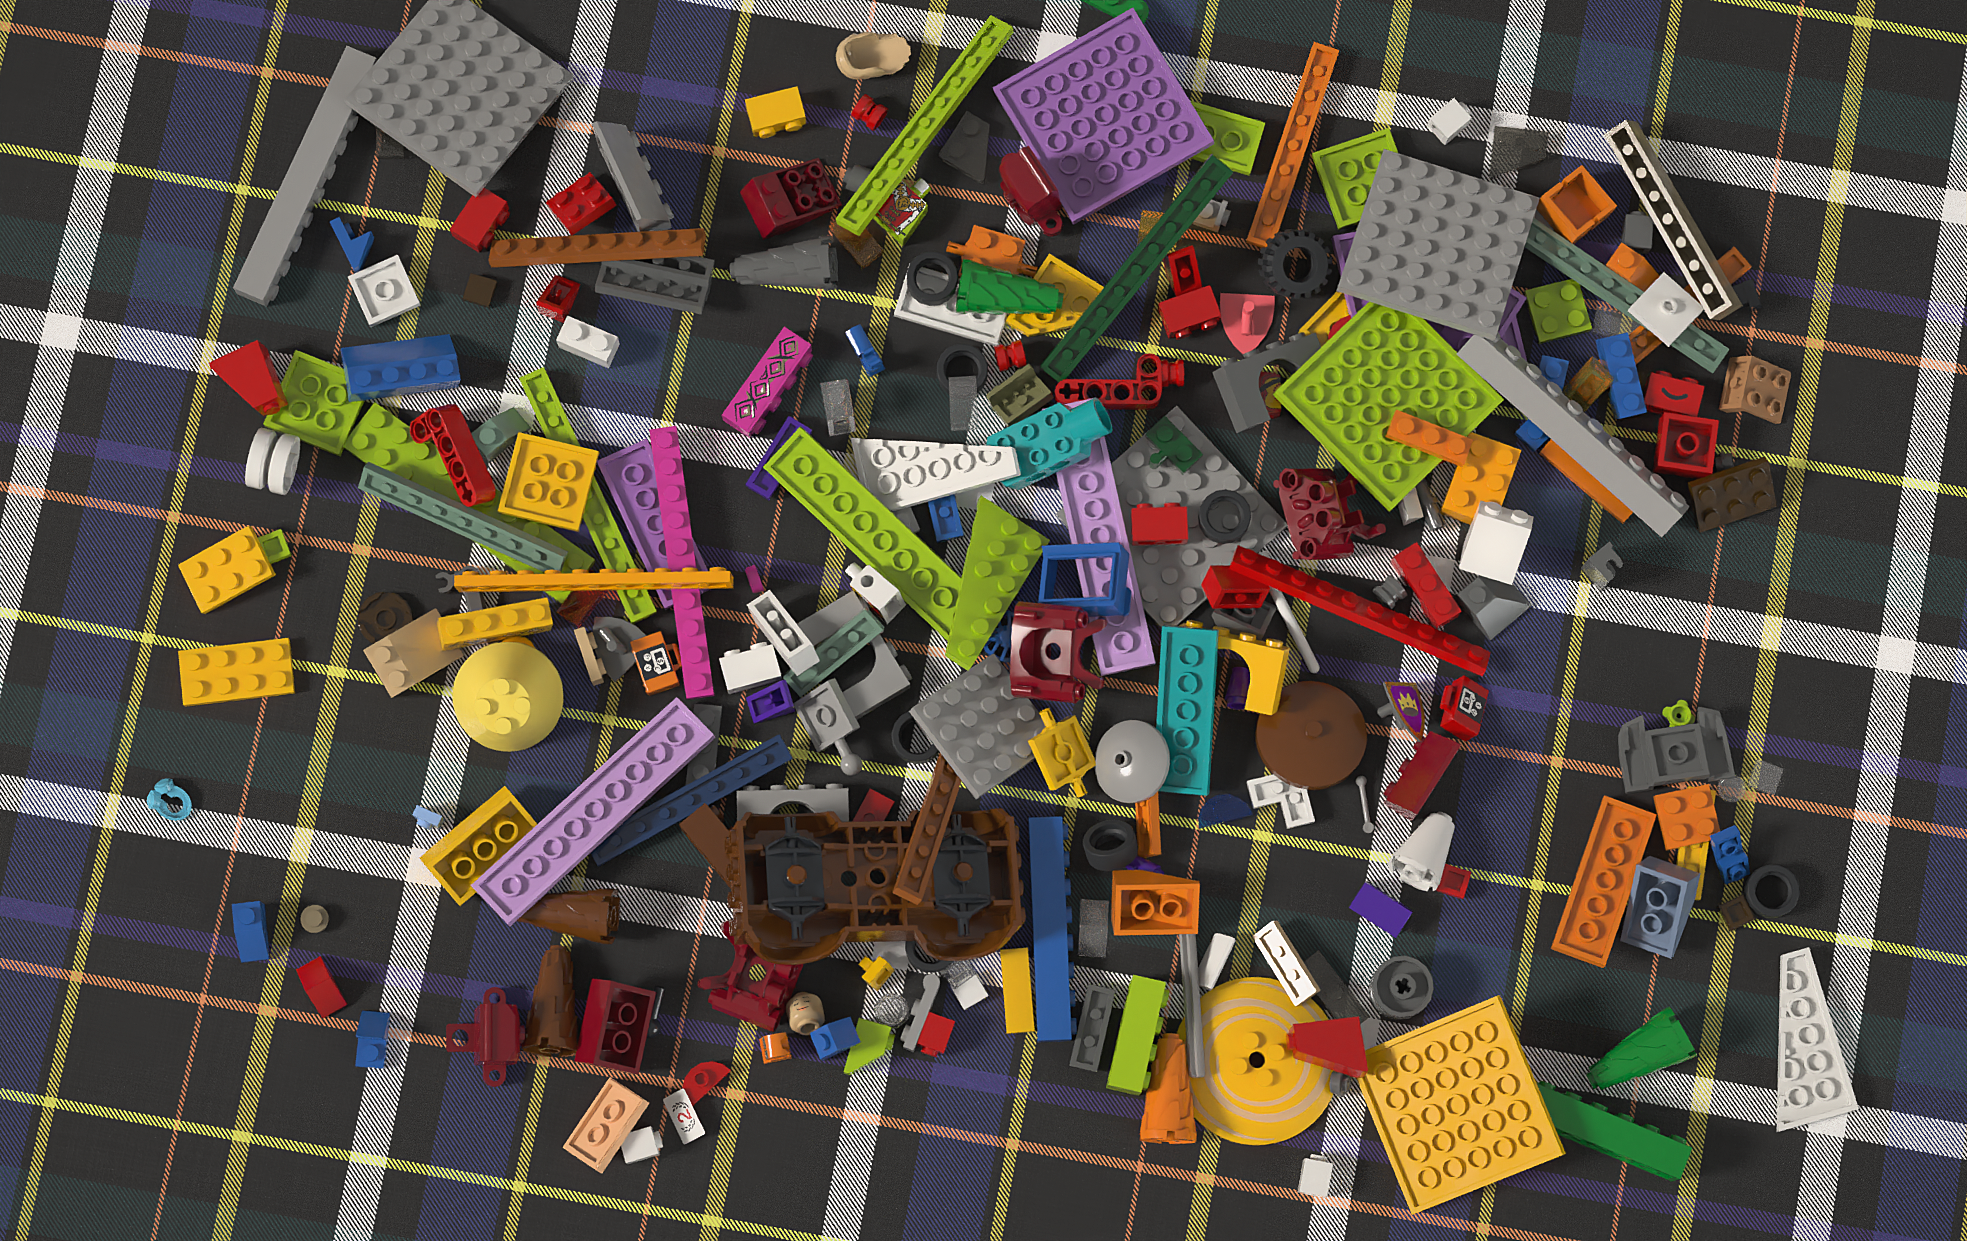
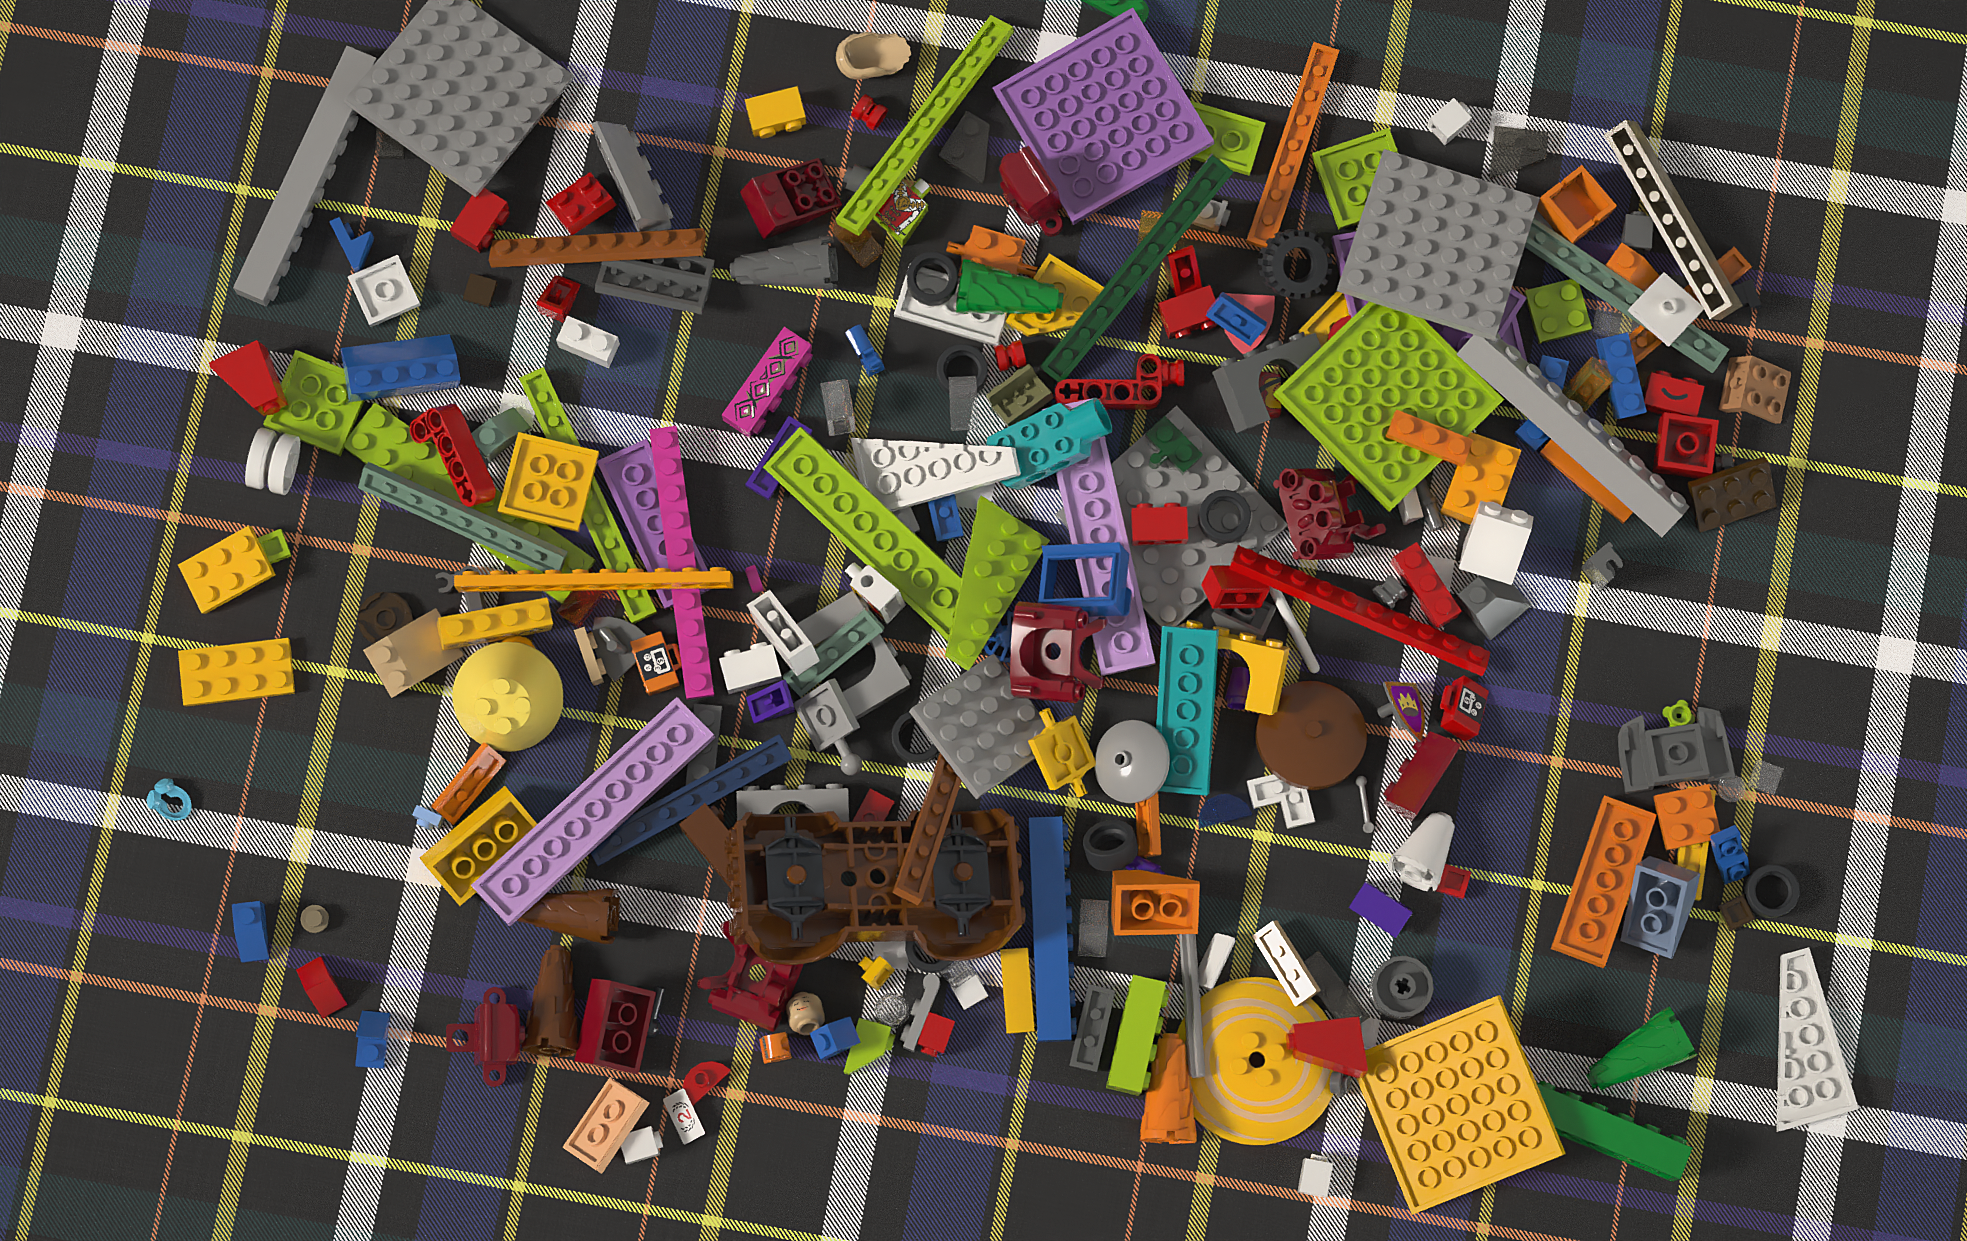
none -> orange plate [430,743,506,825]
none -> blue plate [1206,292,1267,346]

